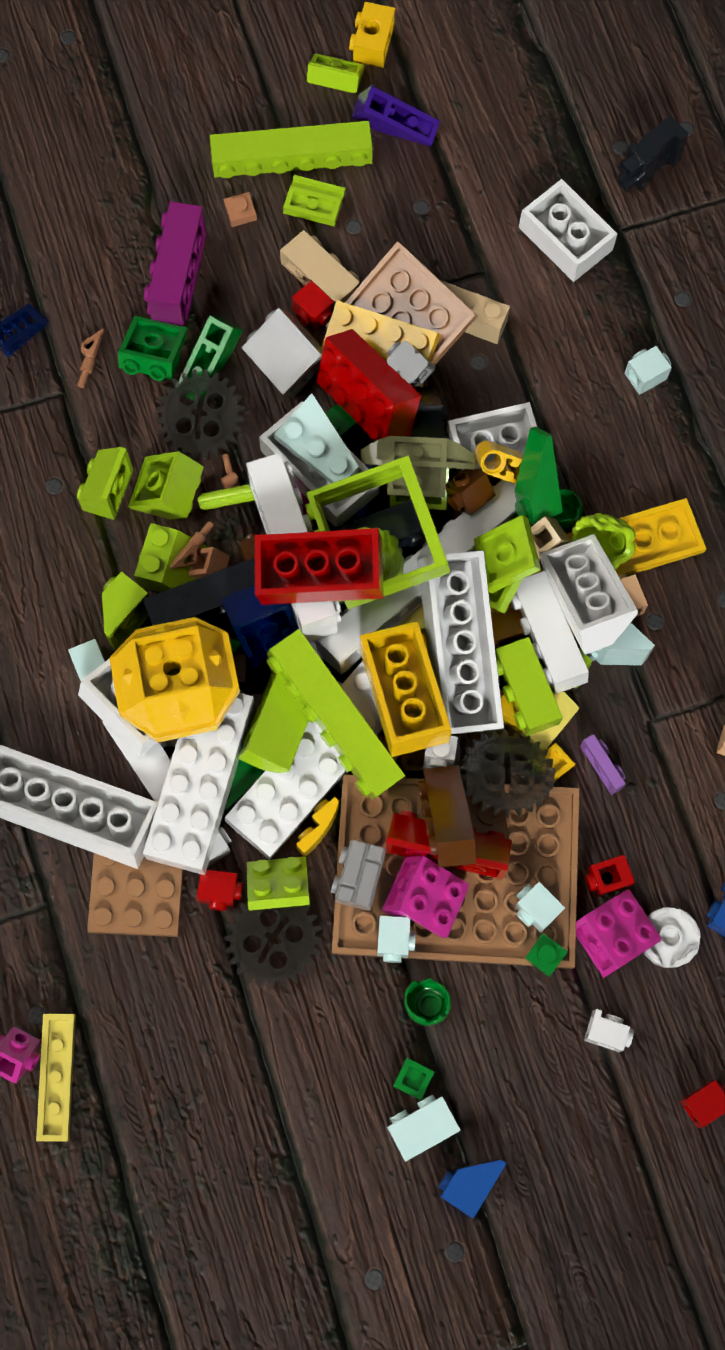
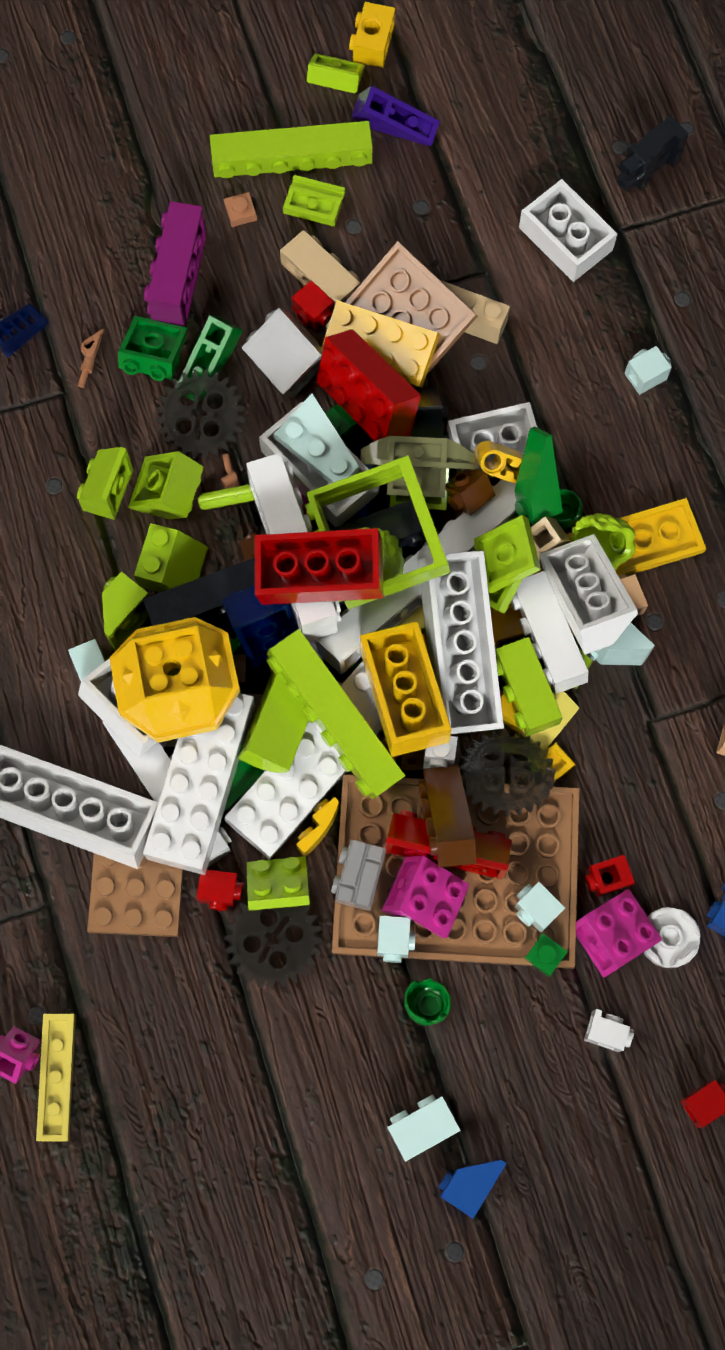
nougat hand [168,521,214,569] -> none
nougat plate [188,547,230,579] -> none
light grey brick [387,341,435,387] -> none
green plate [393,1058,434,1101] -> none
medium lavender plate [580,734,626,796] -> none

